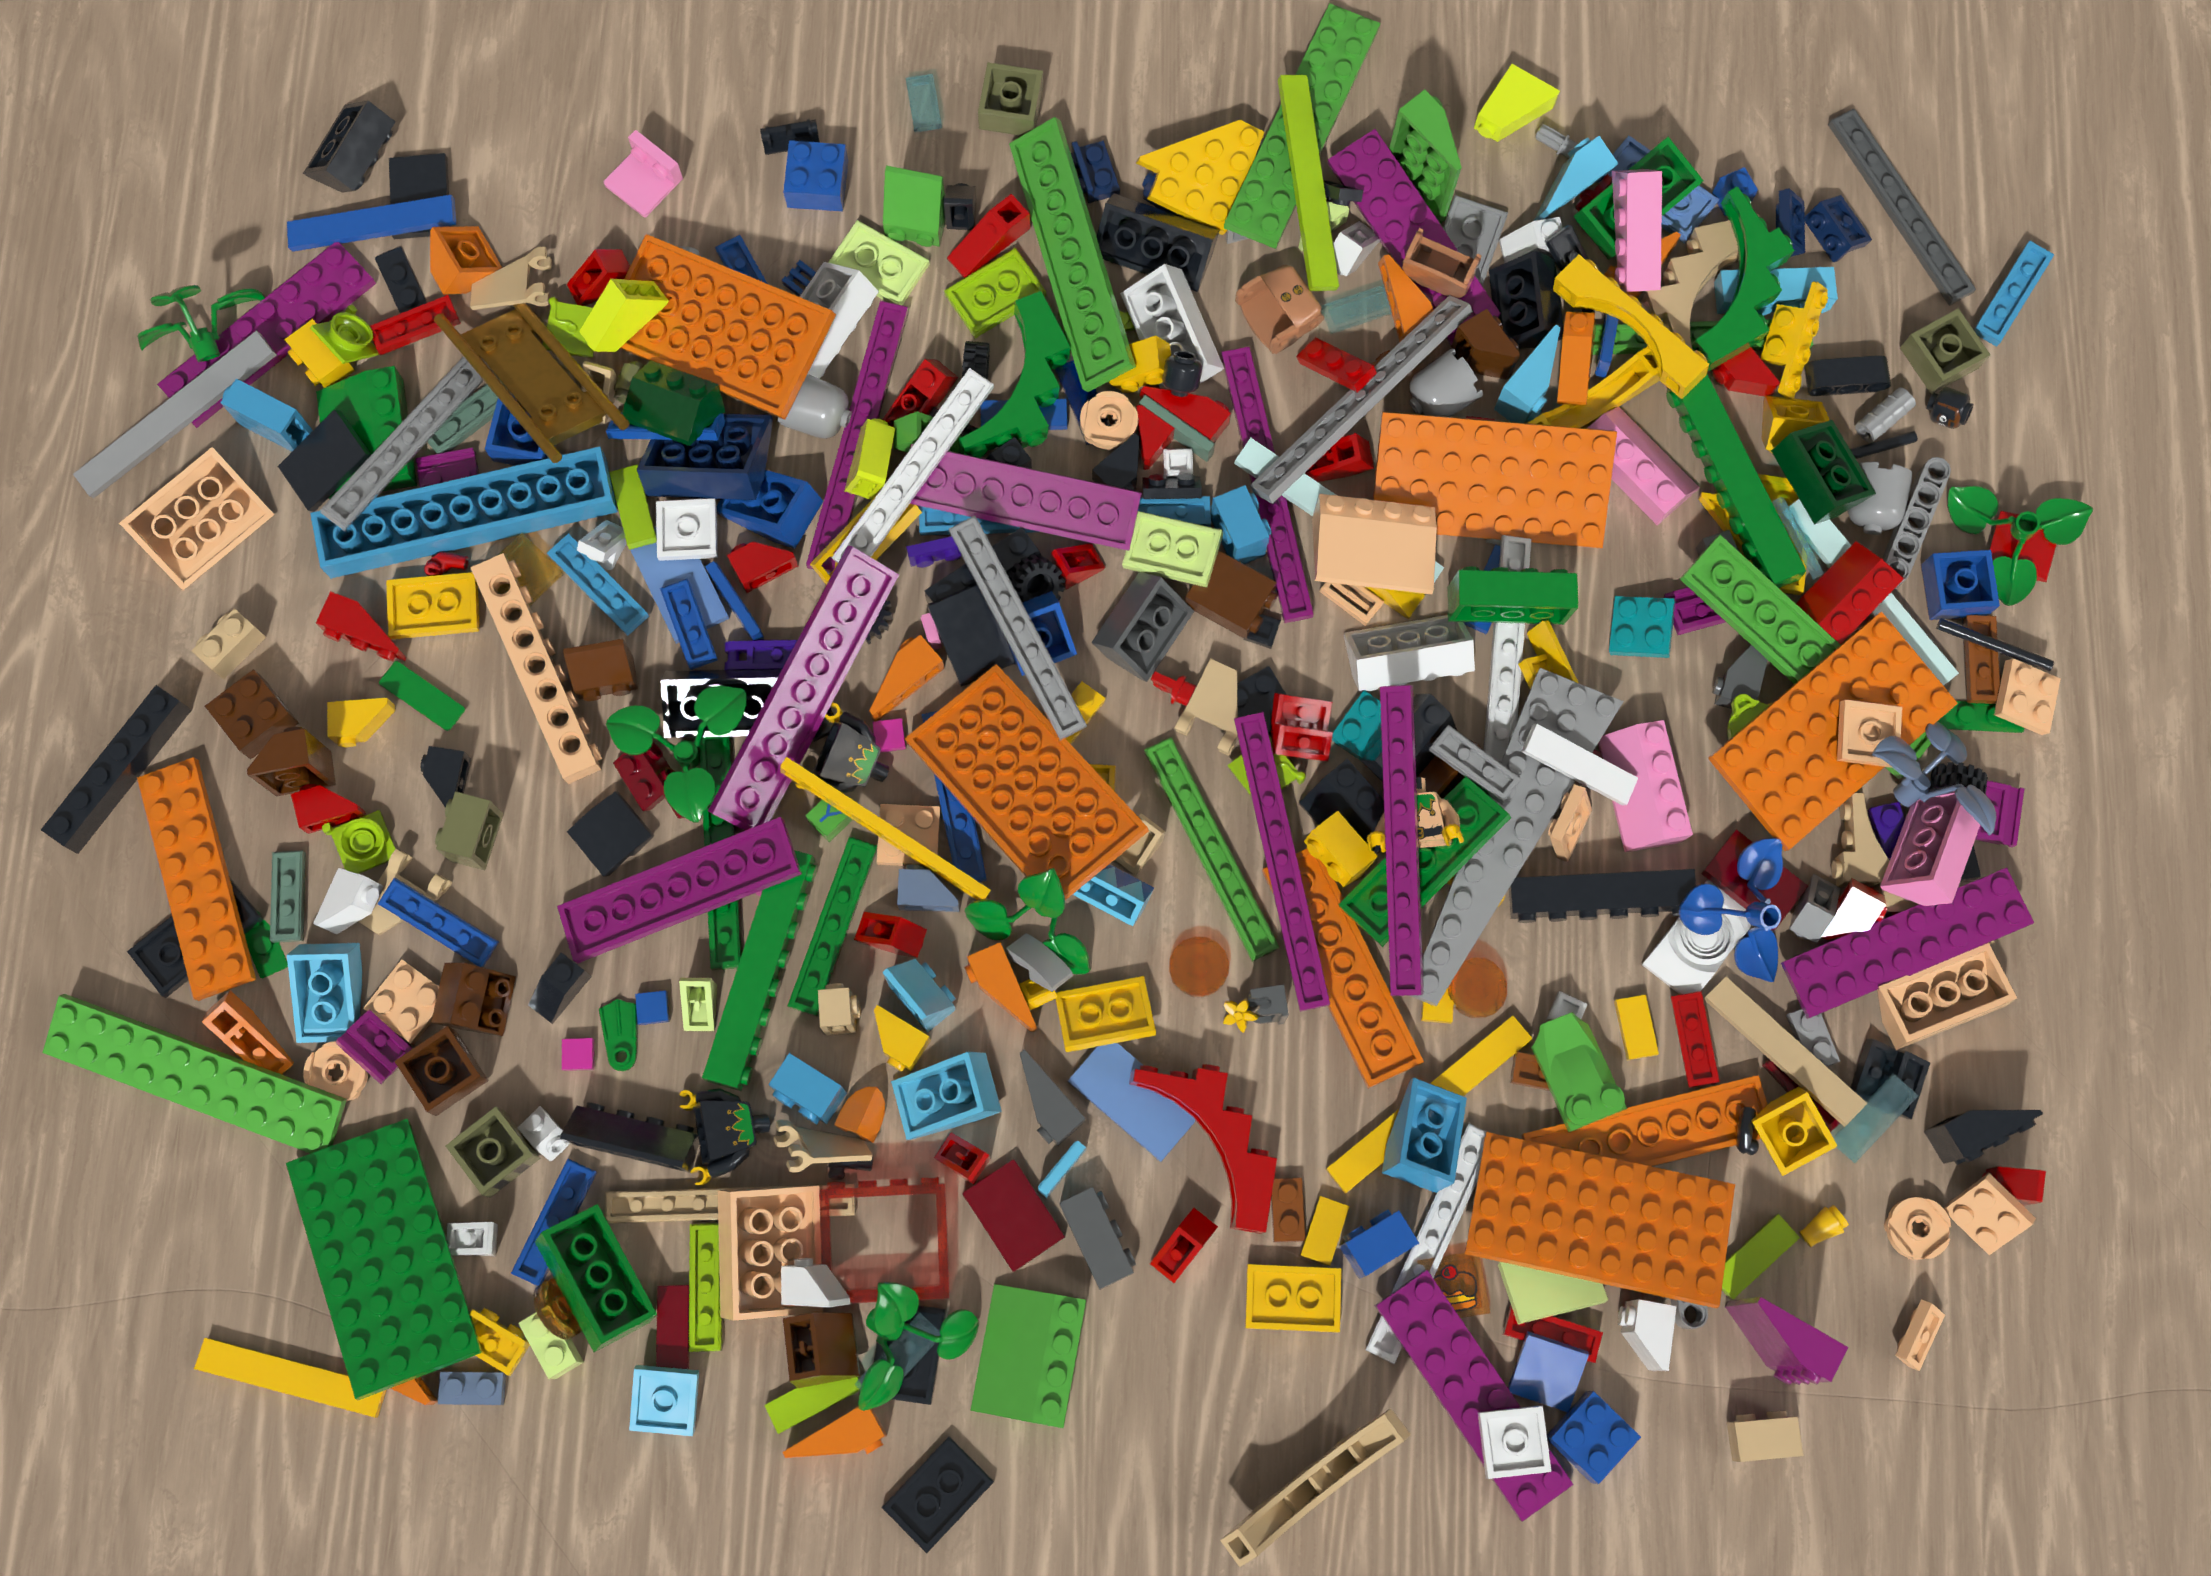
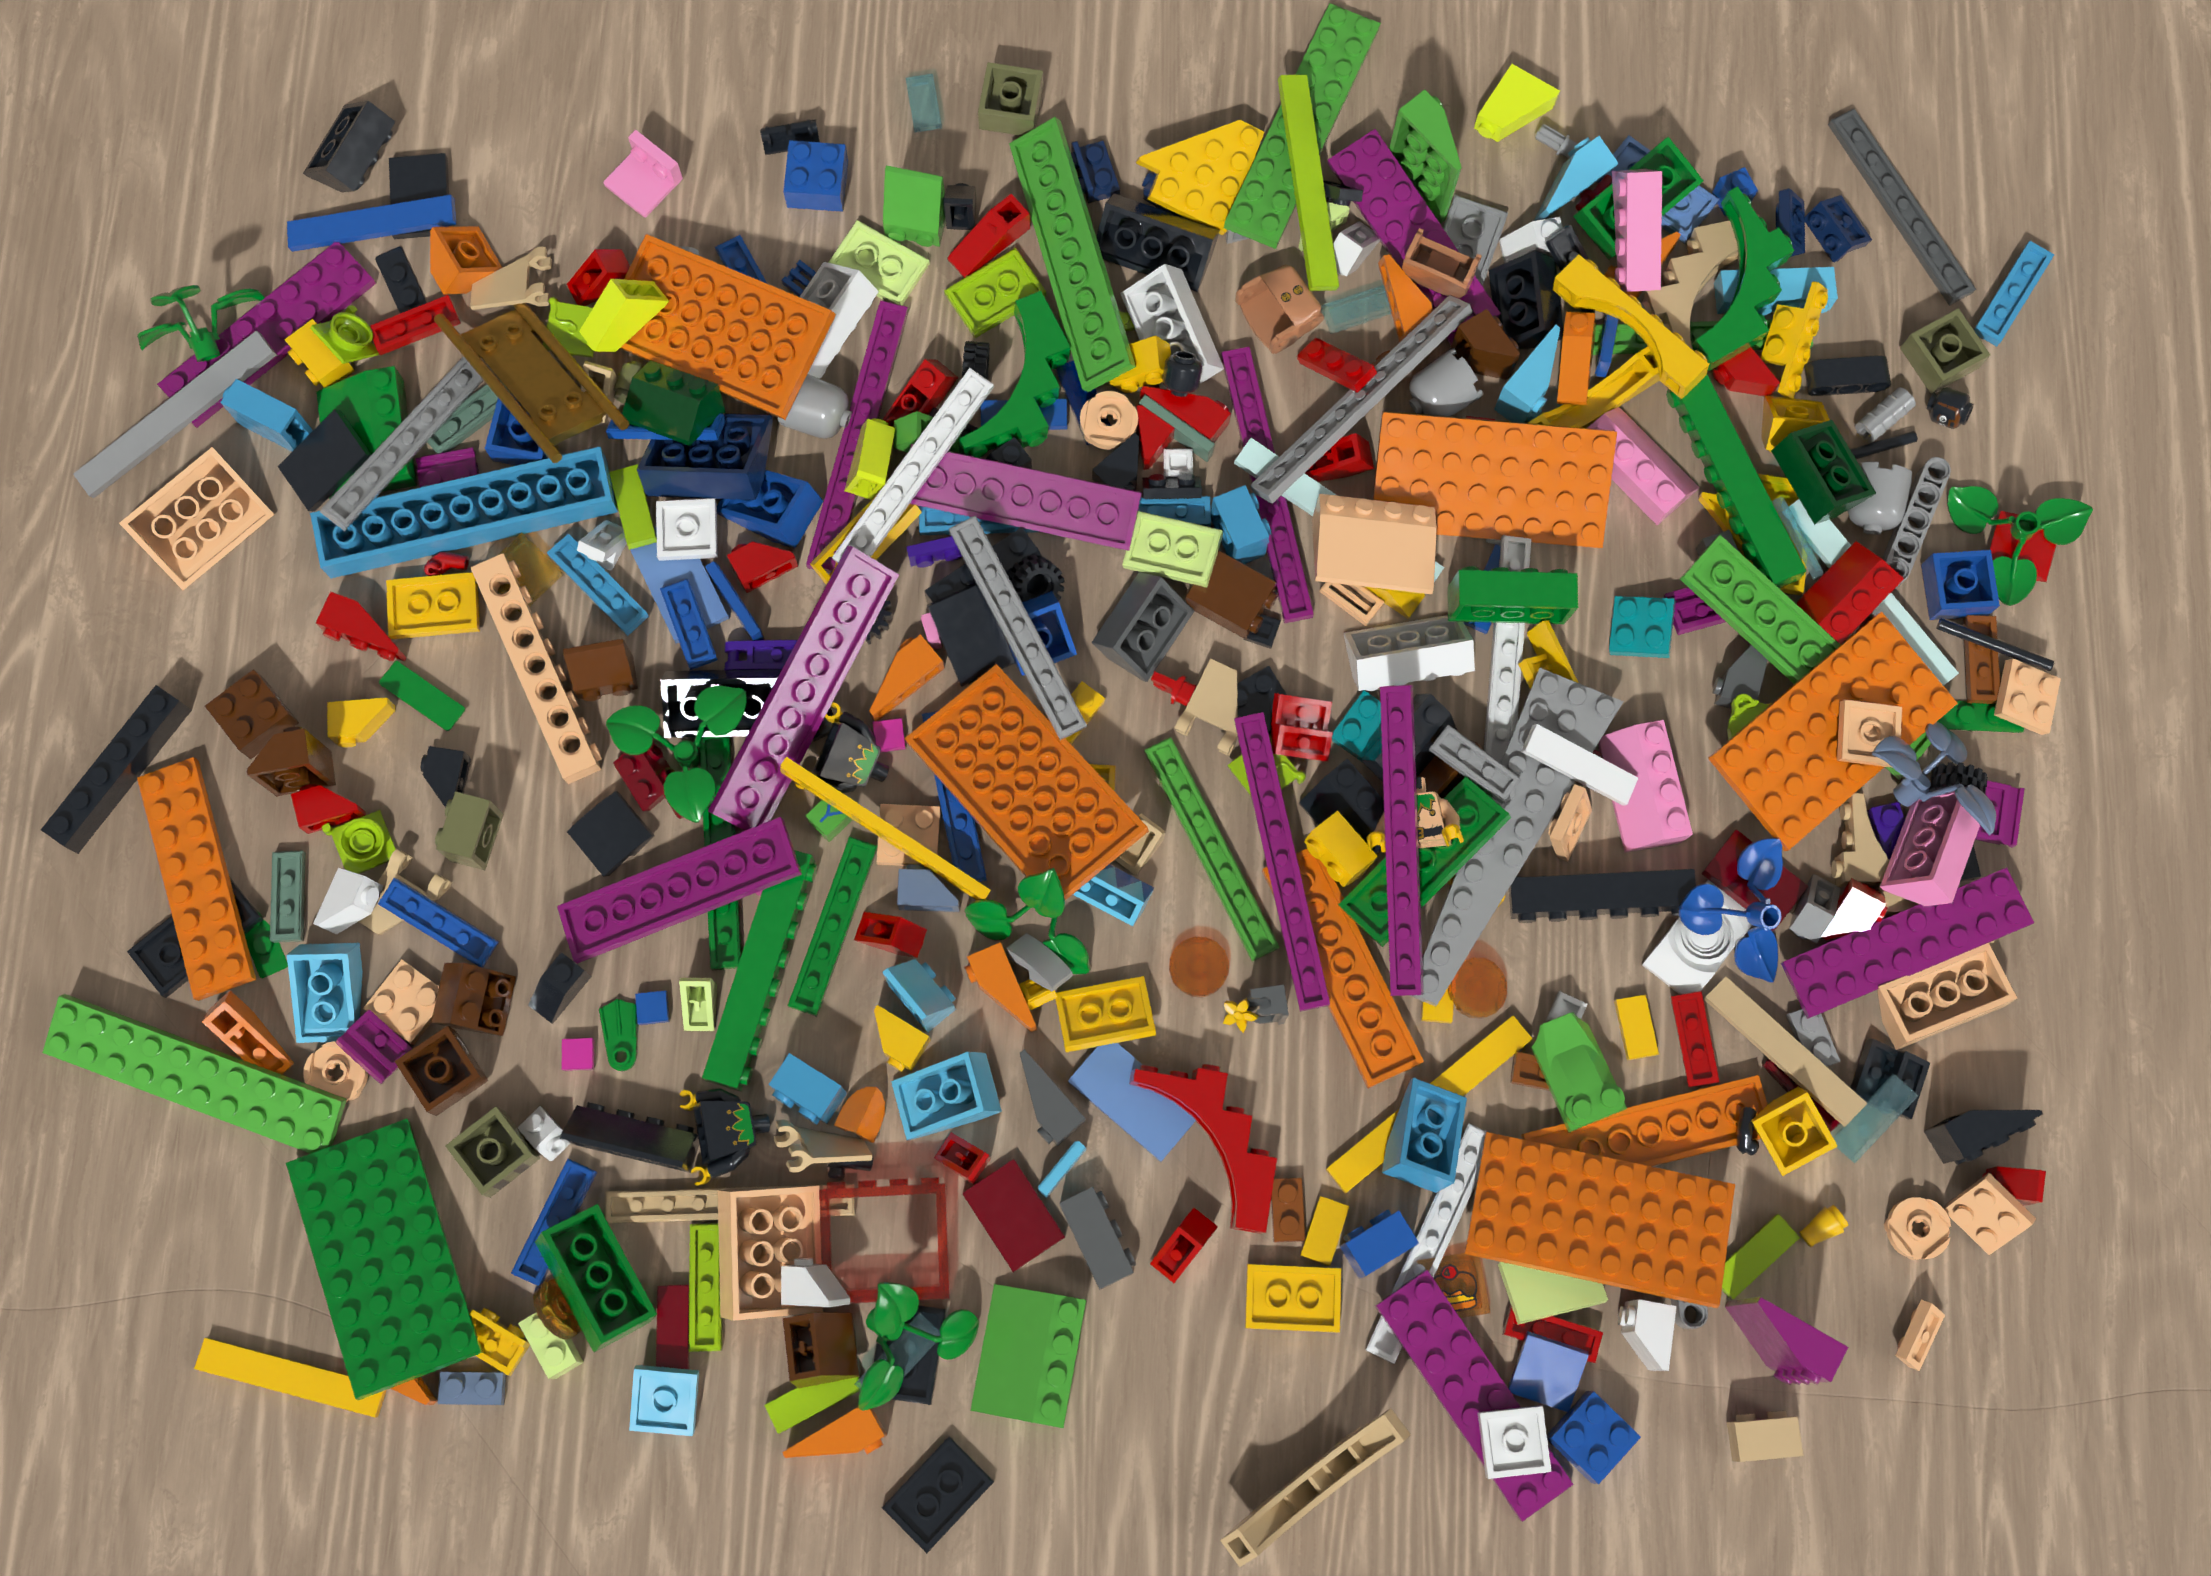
tan brick [191,608,266,679] -> none
white slope [446,1222,498,1256] -> none
tan brick [818,983,861,1036] -> none
red slope [1052,543,1106,590] -> none

